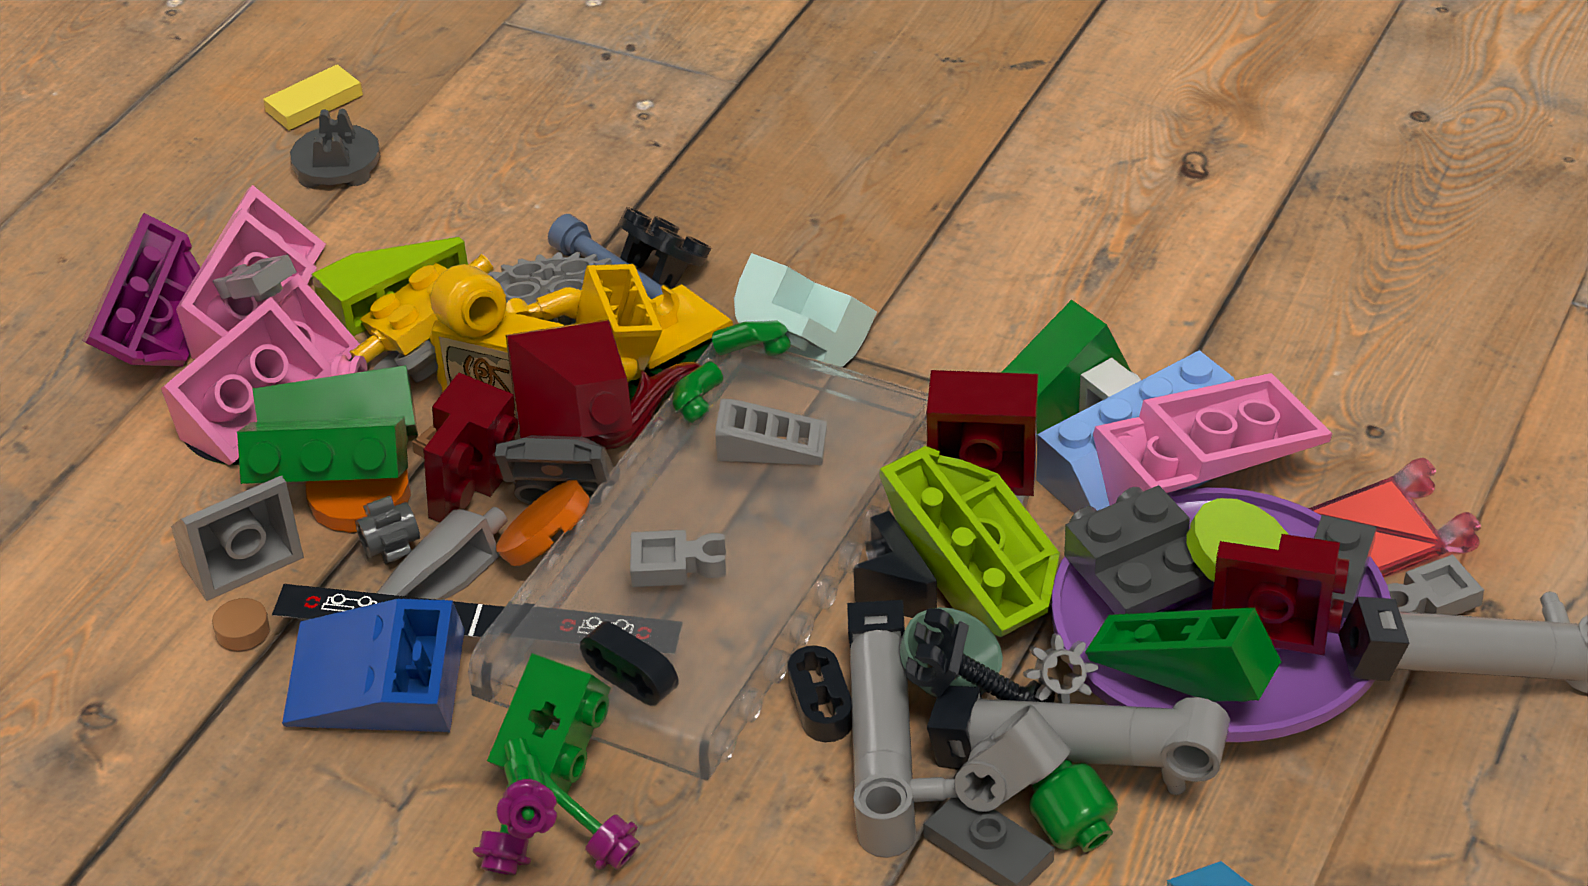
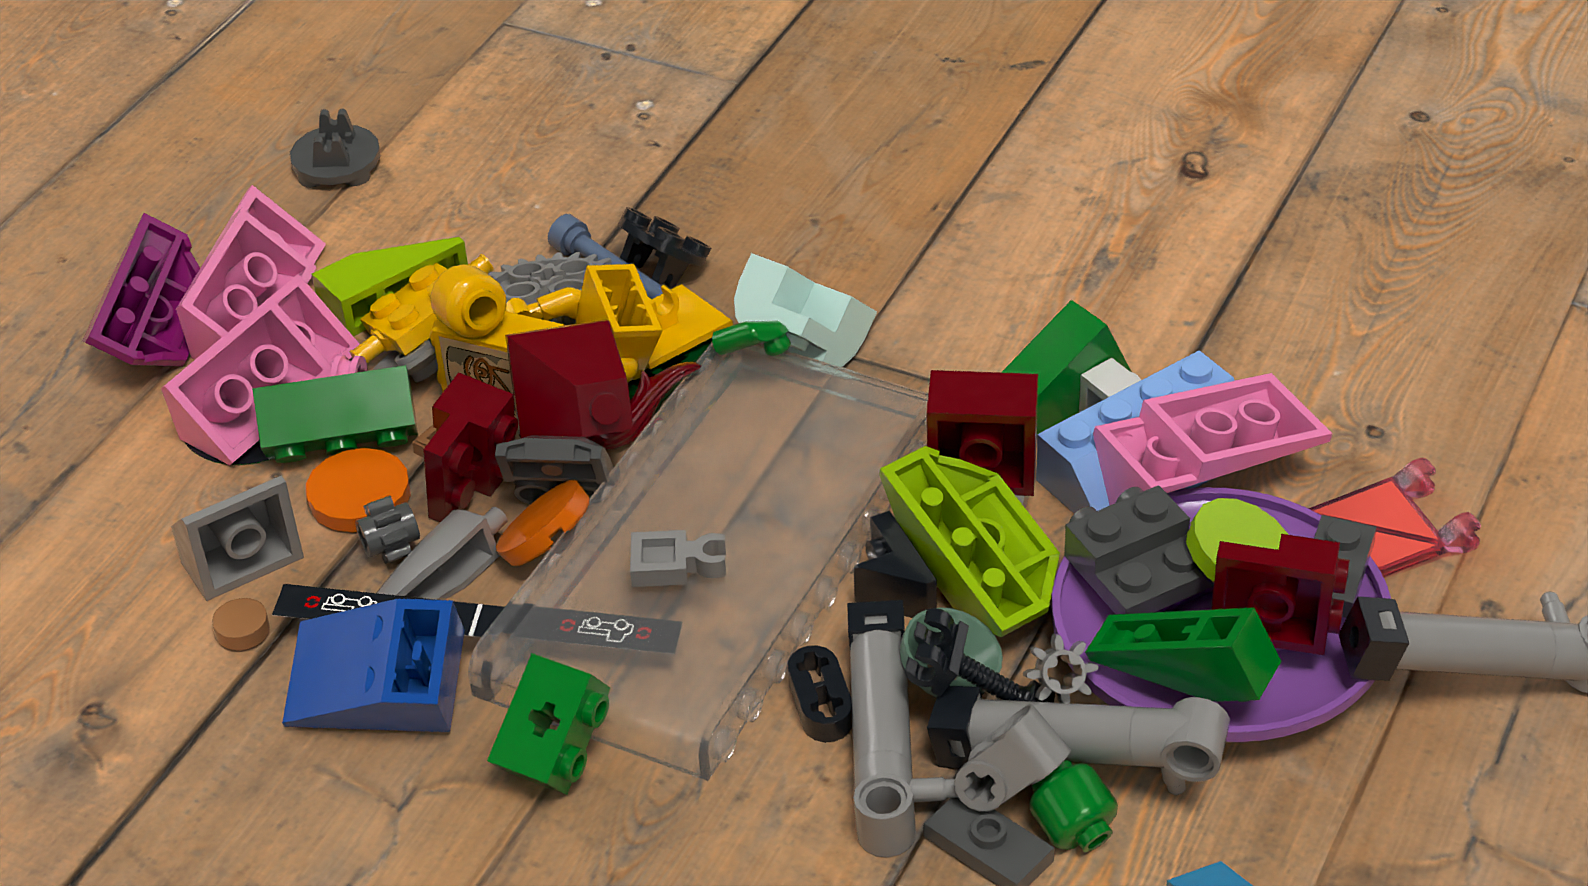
light grey plate [213,255,297,302] -> none
green brick [237,416,408,484] -> none
light yellow tile [263,64,363,130] -> none
magenta plant [473,738,640,875] -> none
black beam [580,621,679,706] -> none
green arm [672,361,723,424] -> none
light grey slope [715,399,827,465] -> none
light grey plate [1387,555,1484,615] -> none

